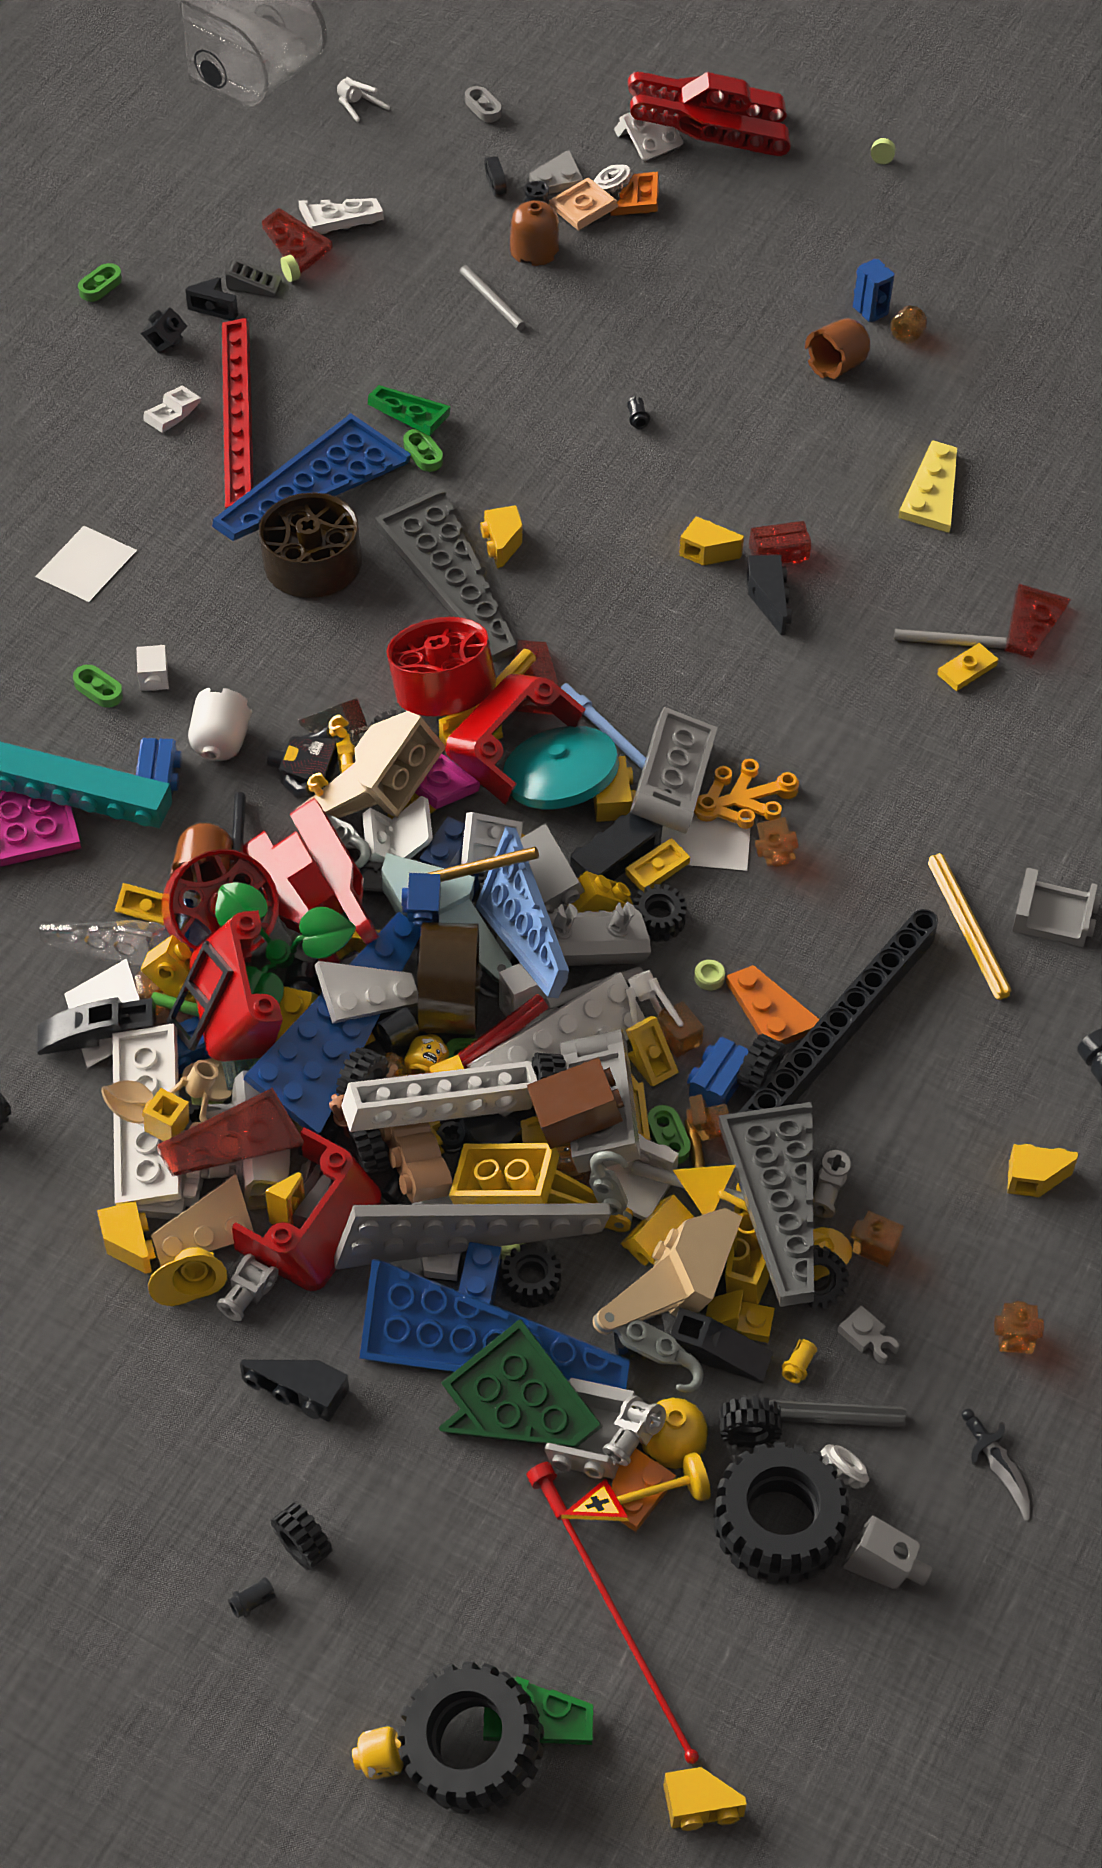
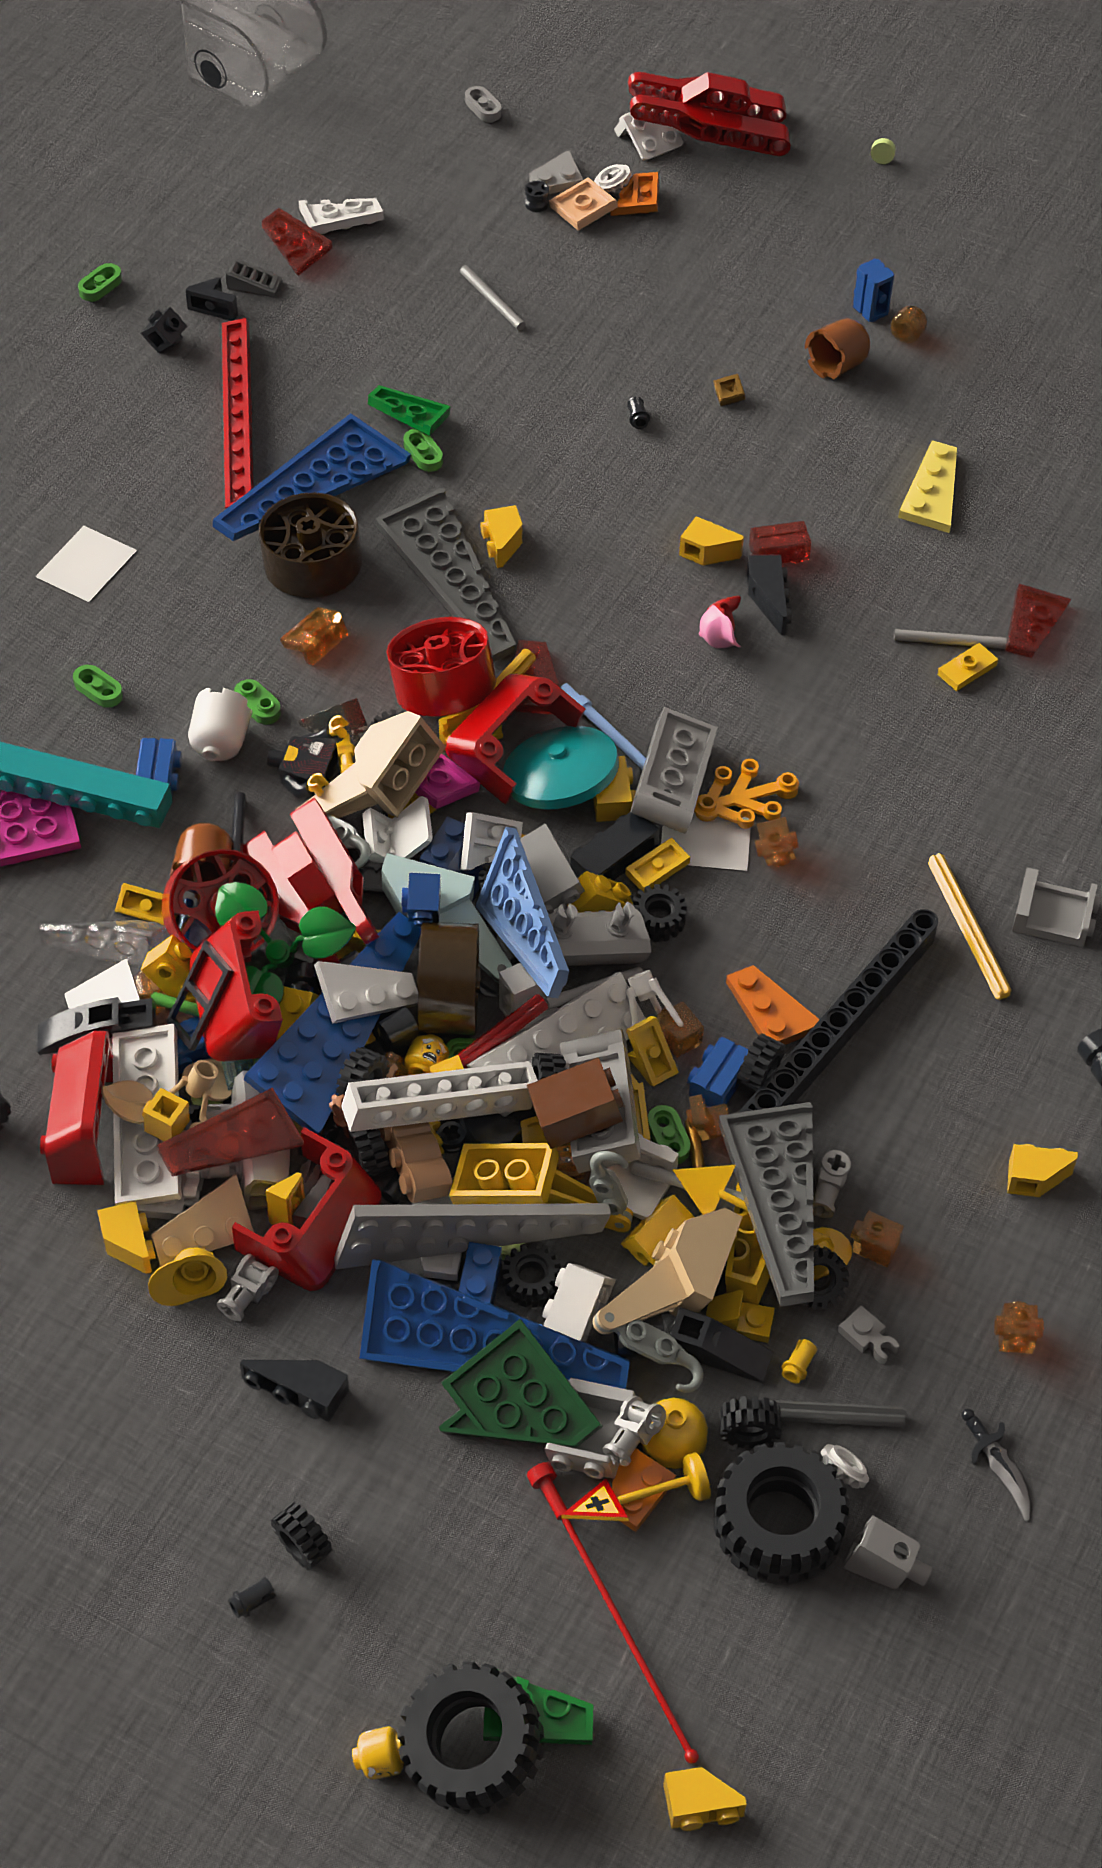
white brick [137,645,169,691] -> none
white slope [143,386,201,433] -> none
yellowish green tile [280,255,300,282] -> none
white plant [337,77,390,122] -> none
pearl gold bar [429,846,539,882] -> none
black beam [484,156,507,196] -> none
dark orange cylinder [510,200,559,266] -> none
yellowish green tile [694,960,725,991] -> none
none -> red windscreen [40,1031,113,1185]
none -> bright green plate [234,679,281,725]
none -> clear orange bracket [280,607,349,665]
none -> white brick [542,1263,616,1341]
none -> bright pink hair [699,596,741,649]
none -> pearl gold tile [713,374,746,406]

